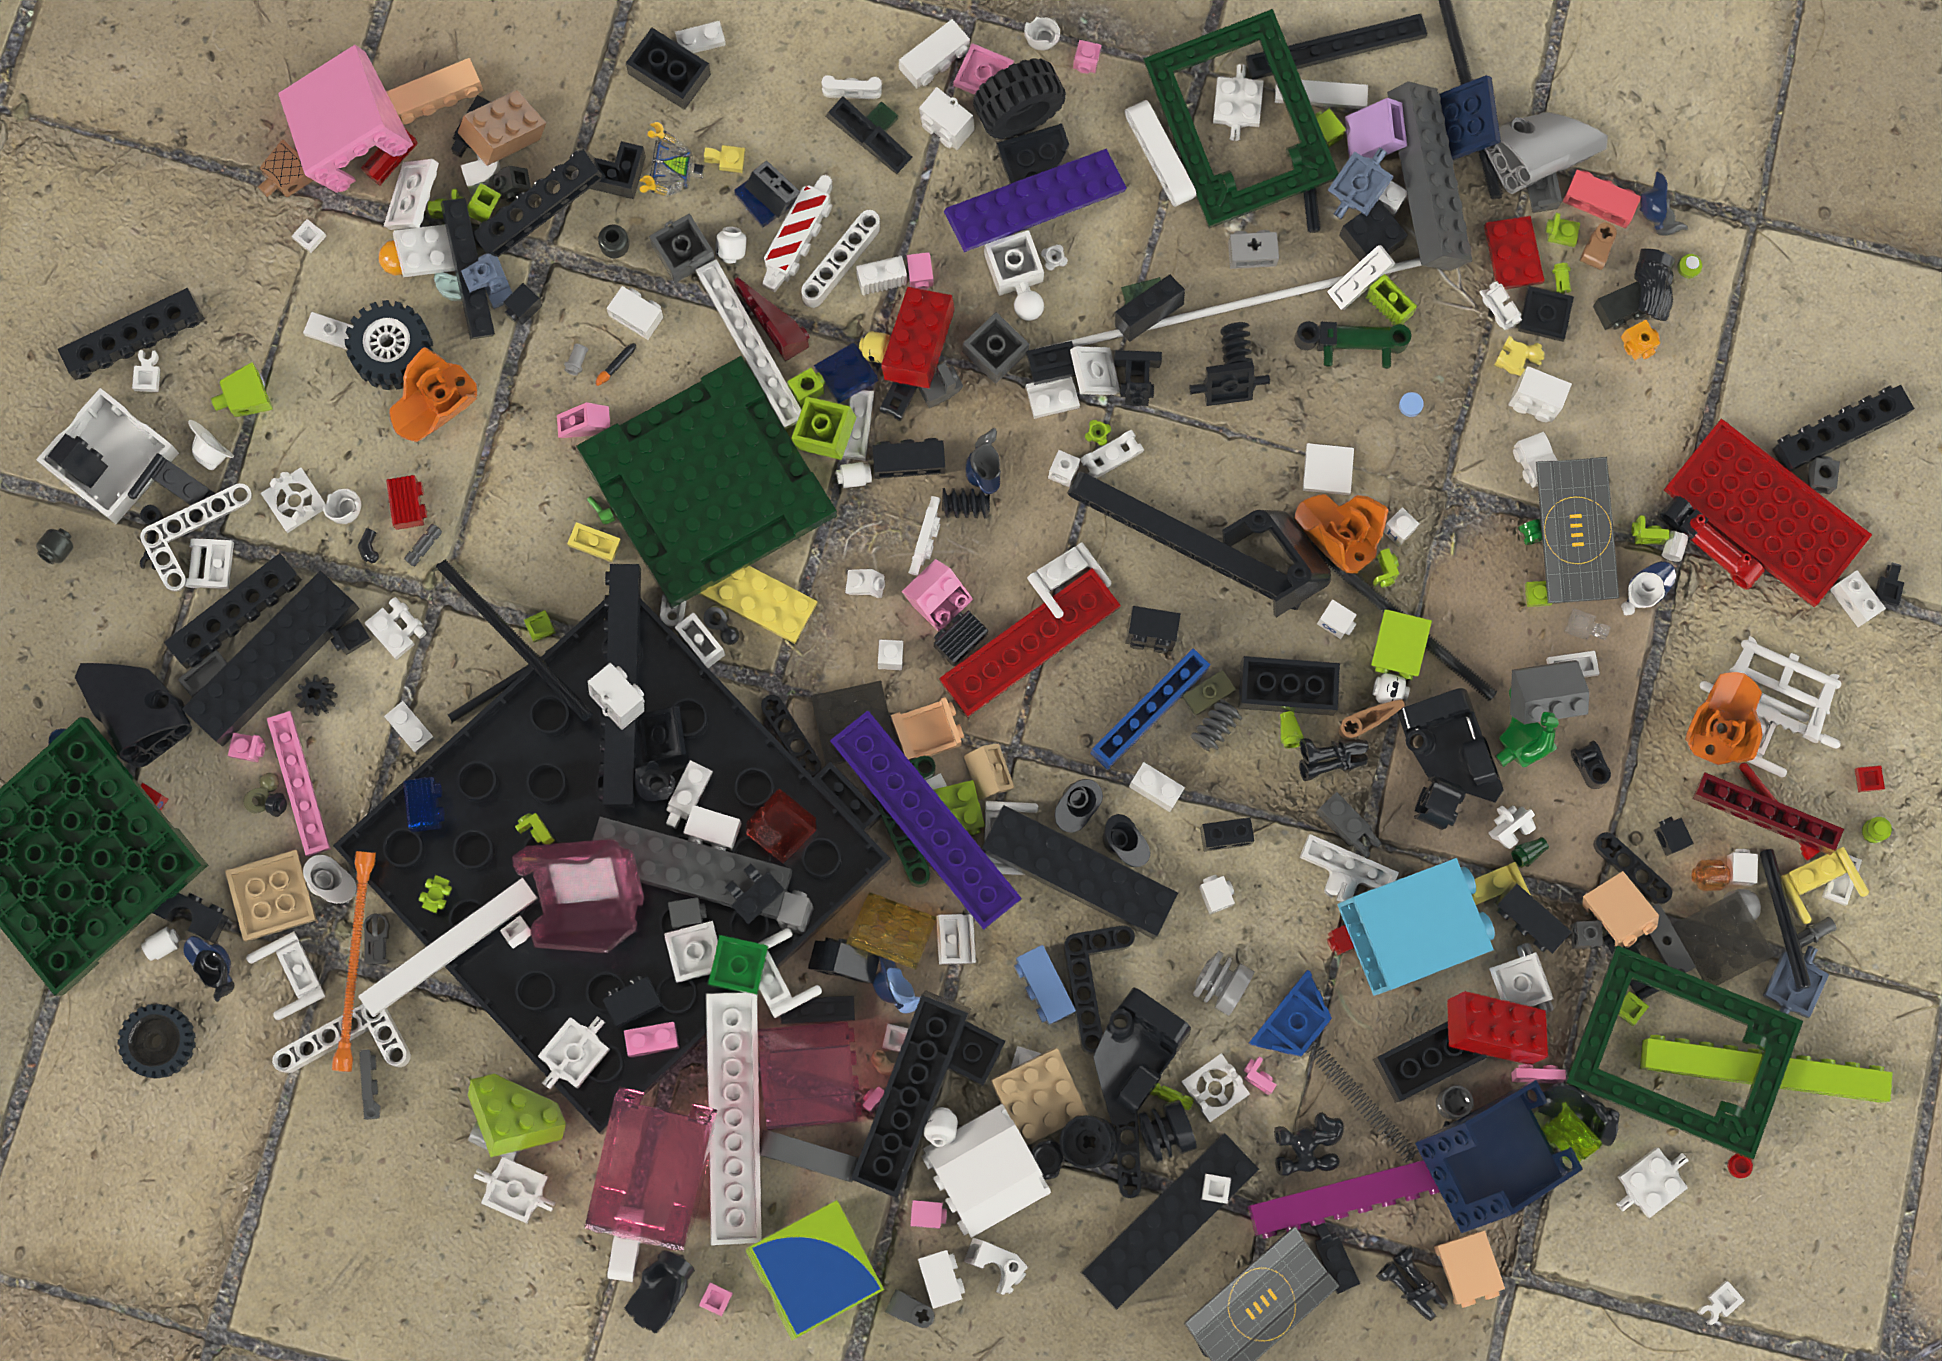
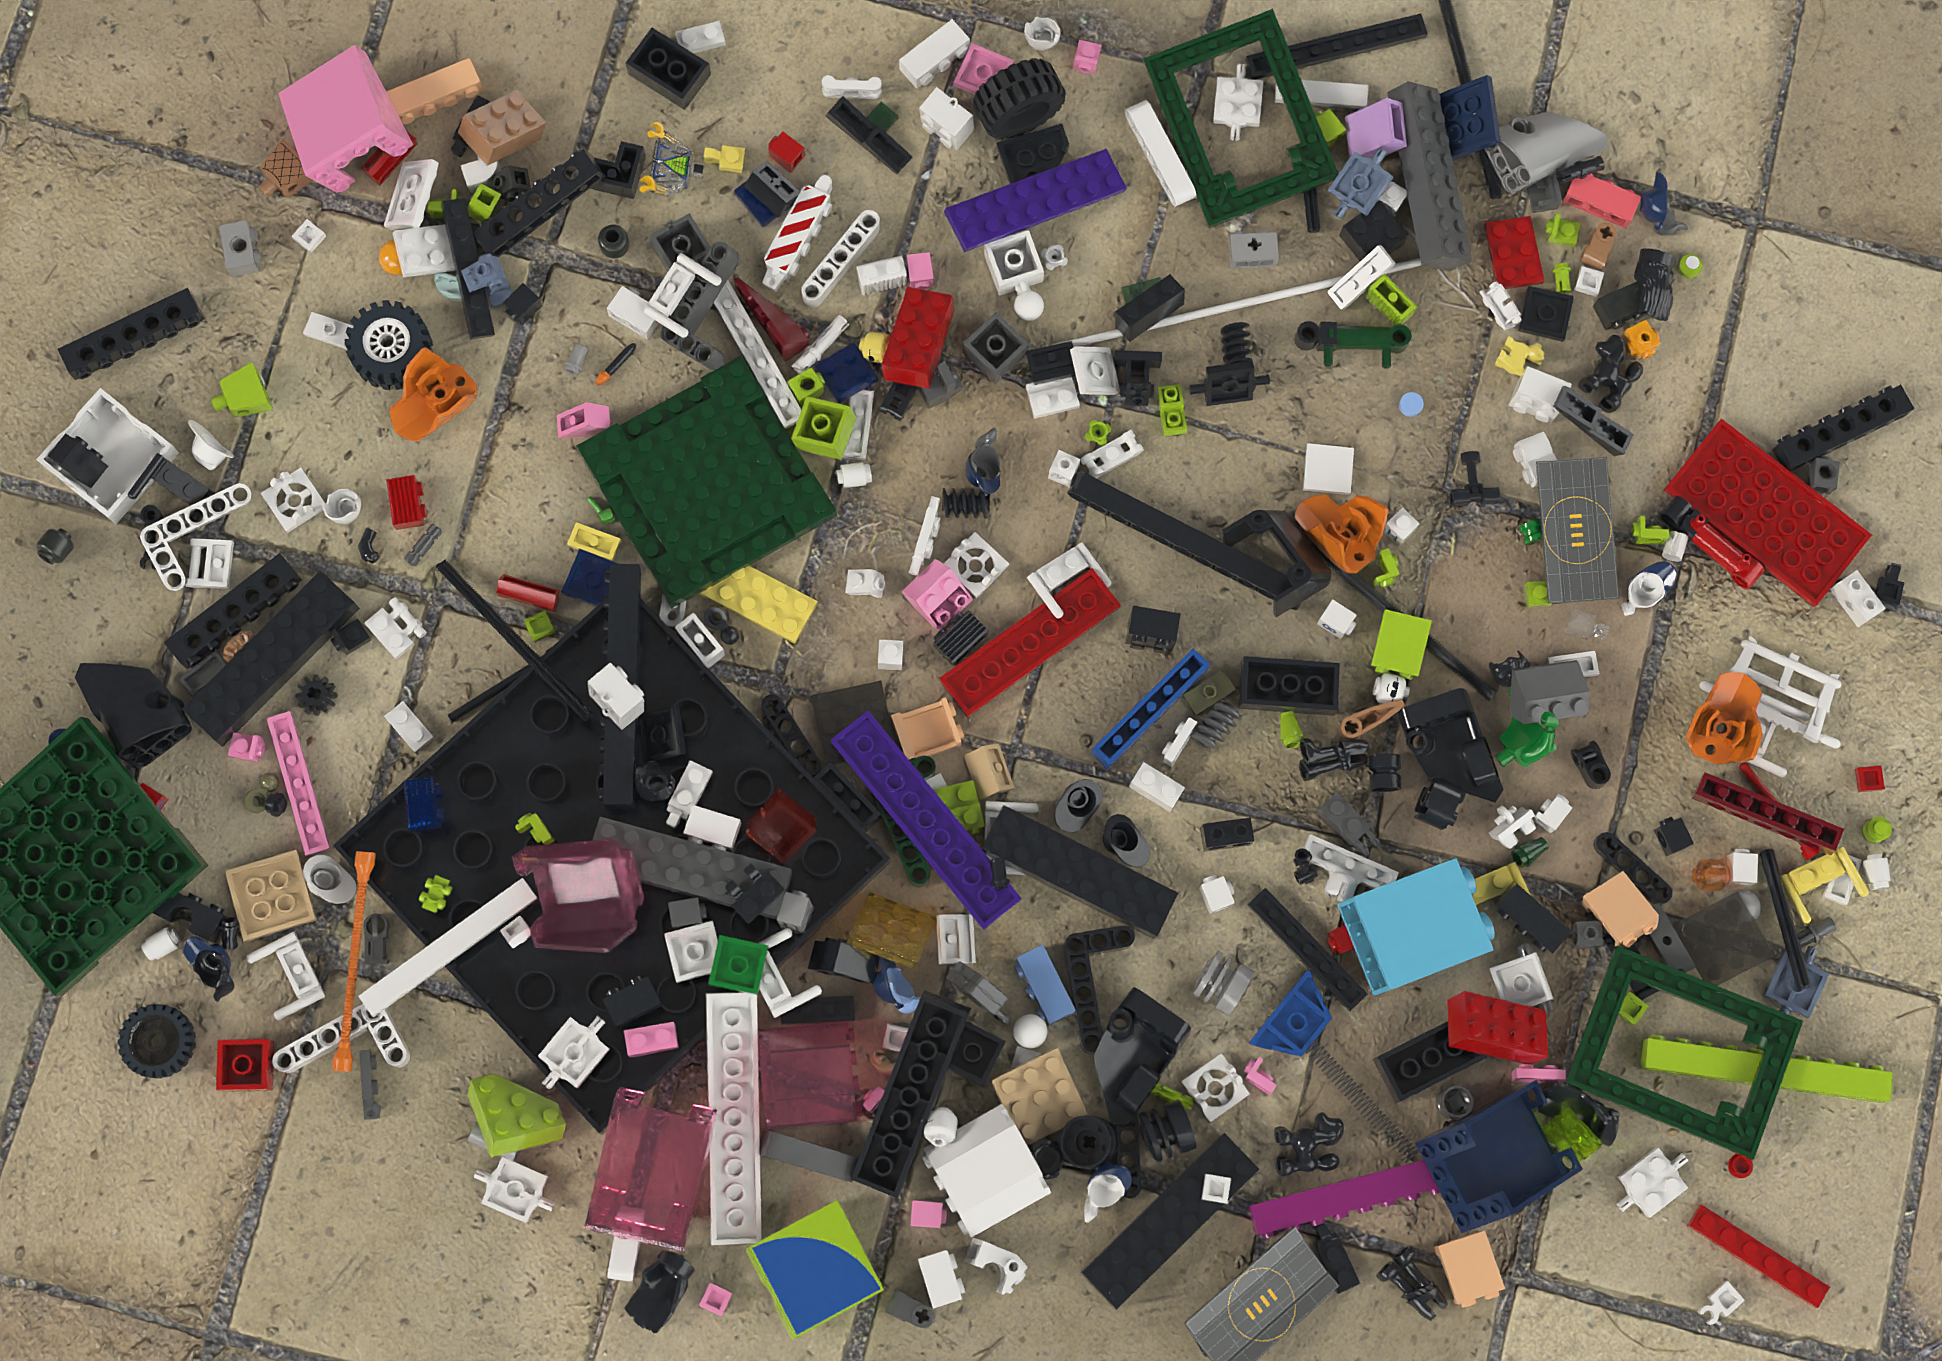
white plate [132,350,160,392] -> none
white head [715,227,747,263] -> none
black brick [872,438,946,479] -> none
none -> red brick [216,1039,274,1092]
none -> light grey brick [219,220,262,277]
none -> black pin [219,917,240,950]
none -> medium nougat gear [223,630,255,662]
none -> red piece [496,574,560,612]
none -> clear blue plate [561,549,618,607]
none -> white plate [644,253,722,338]
none -> dark grey beam [661,241,739,370]
none -> red brick [768,131,805,173]
none -> white pin [792,315,849,374]
none -> white piece [944,532,1009,599]
none -> dark grey piece [946,961,1010,1024]
none -> black pin [989,857,1010,890]
none -> white piece [1013,1014,1047,1049]
none -> white hair [1084,1163,1132,1223]
none -> lime slope [1157,384,1187,436]
none -> white plate [1162,717,1197,767]
none -> black plate [1247,888,1368,1012]
none -> black bar [1293,848,1318,885]
none -> black wheel [1369,753,1401,792]
none -> black bar [1449,451,1500,506]
none -> black hair [1489,650,1530,687]
none -> white brick [1532,794,1572,834]
none -> black slope [1553,386,1633,456]
none -> black pin [1556,156,1605,184]
none -> white plate [1574,266,1604,297]
none -> black animal [1578,335,1643,413]
none -> red plate [1687,1205,1830,1308]
none -> white brick [1862,854,1891,890]

